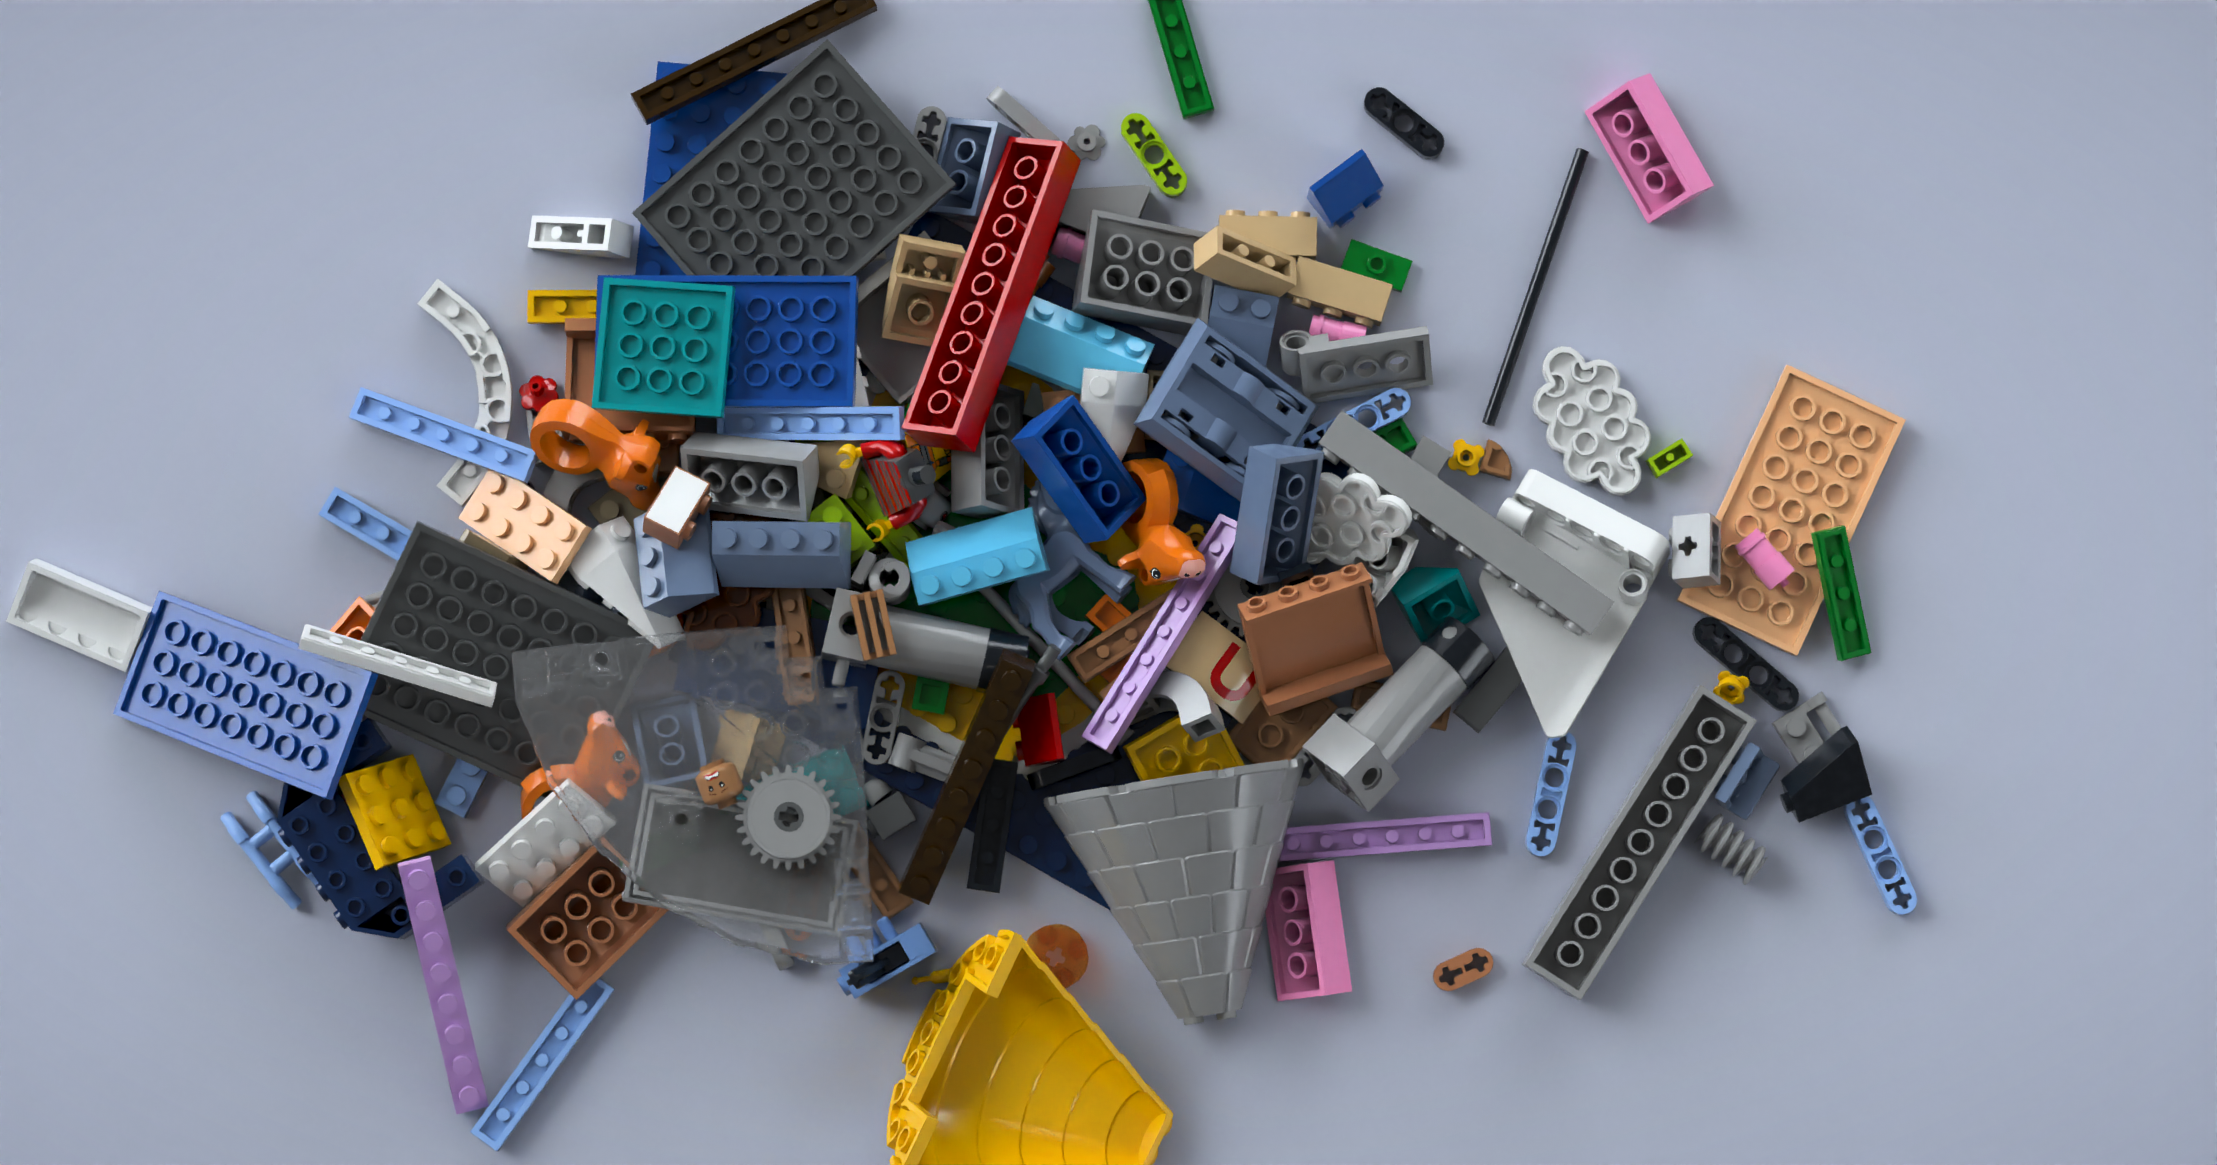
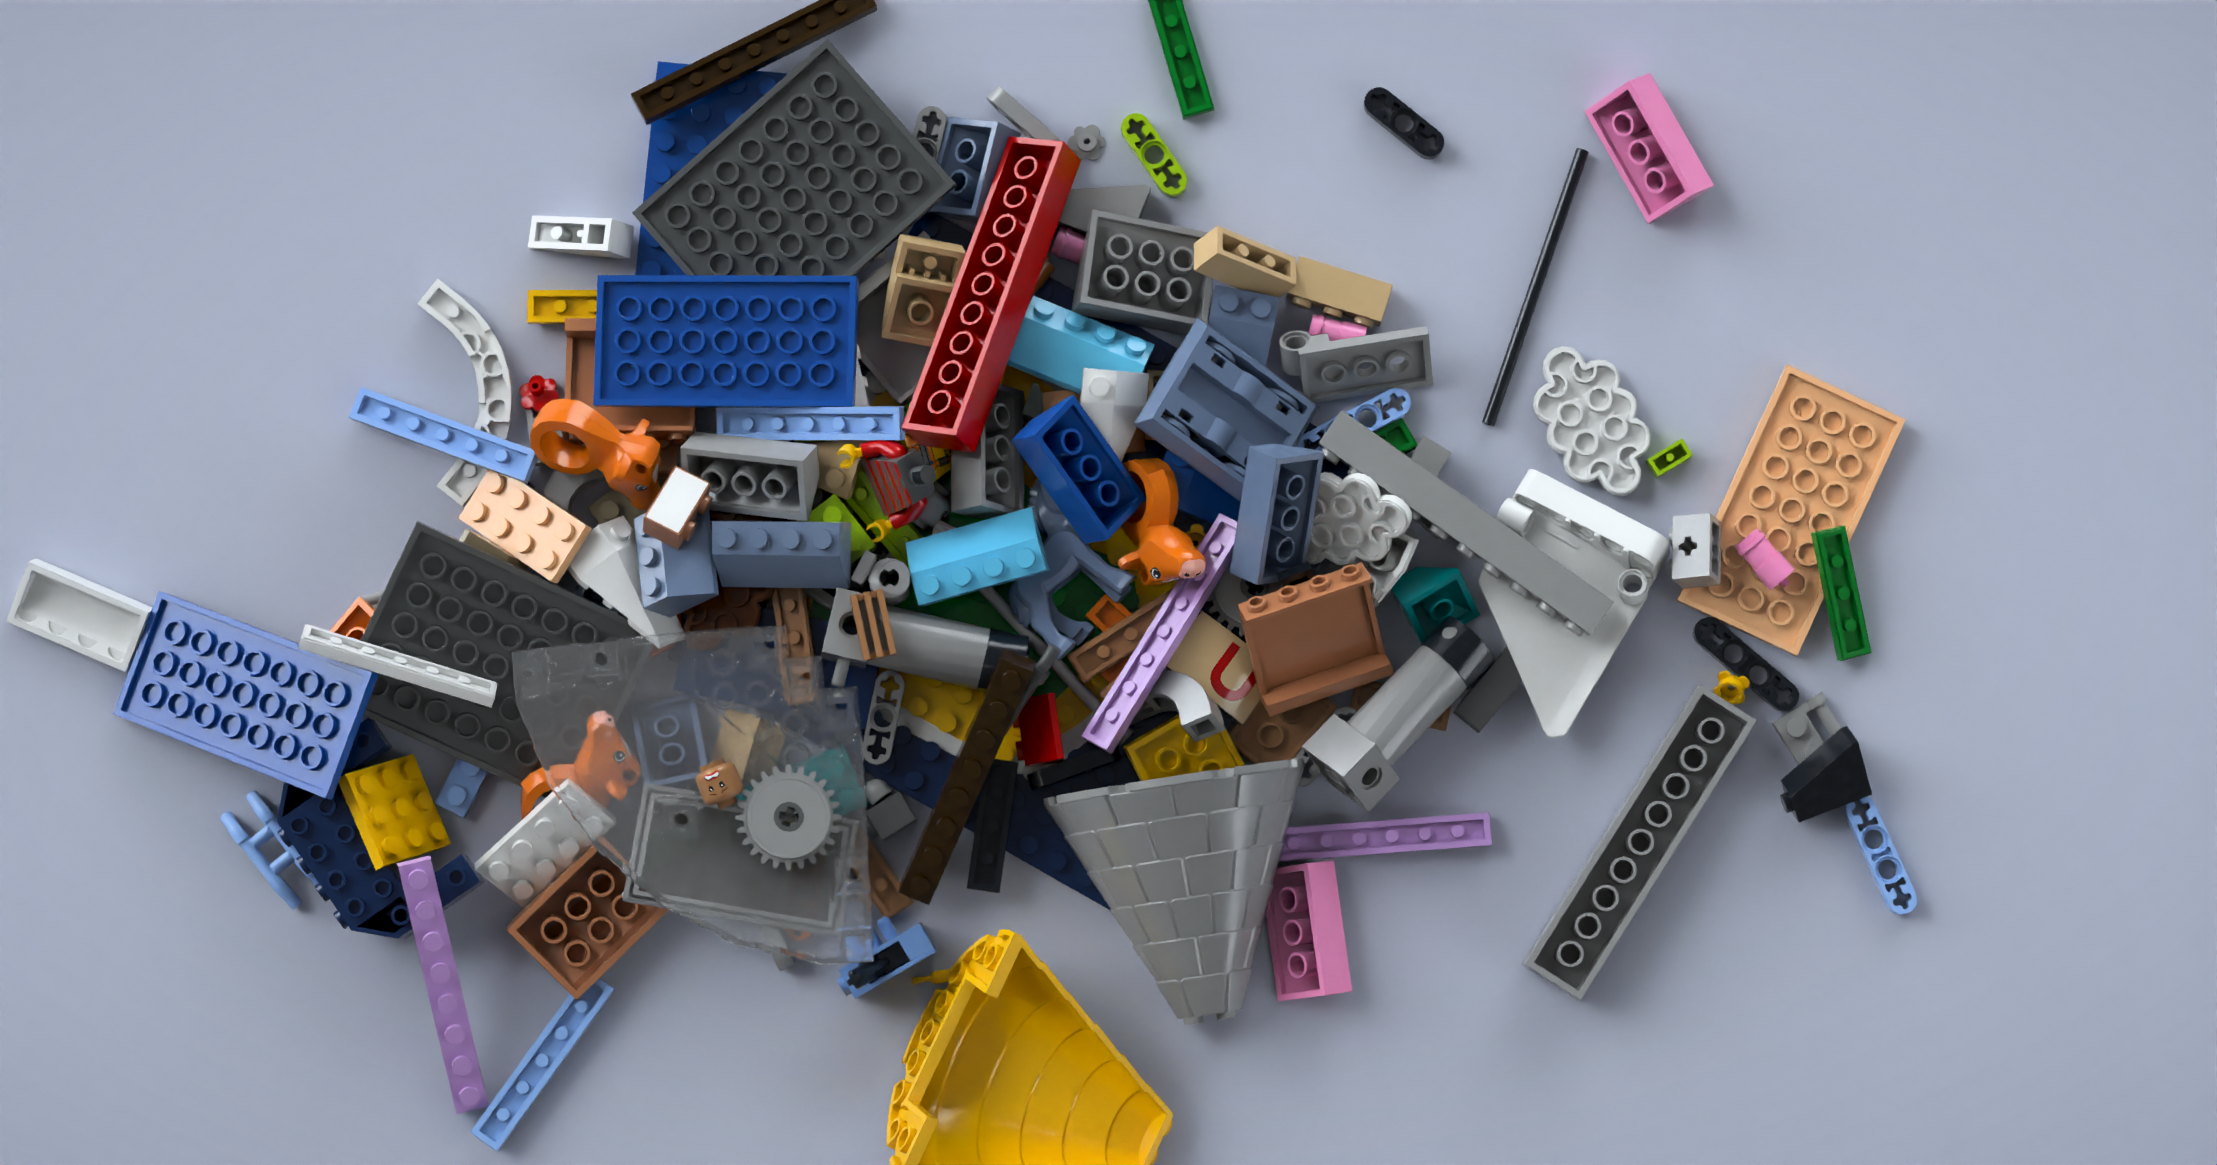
light blue plate [318,487,412,561] -> none
teal plate [591,277,736,419] -> none
light grey piece [888,732,956,782] -> none
green plate [912,676,950,715] -> none
clear orange plate [1026,924,1089,988] -> none
tan brick [1218,210,1317,261] -> none
blue slope [1307,149,1384,229] -> none
green plate [1341,239,1413,293] -> none
nougat beam [1433,948,1493,991] -> none
yellow plate [1448,439,1484,476] -> none
medium nougat tile [1479,439,1512,481] -> none
light blue beam [1525,732,1576,857] -> none
light grey piece [1694,814,1767,885] -> none
sand blue bracket [1714,741,1780,820] -> none

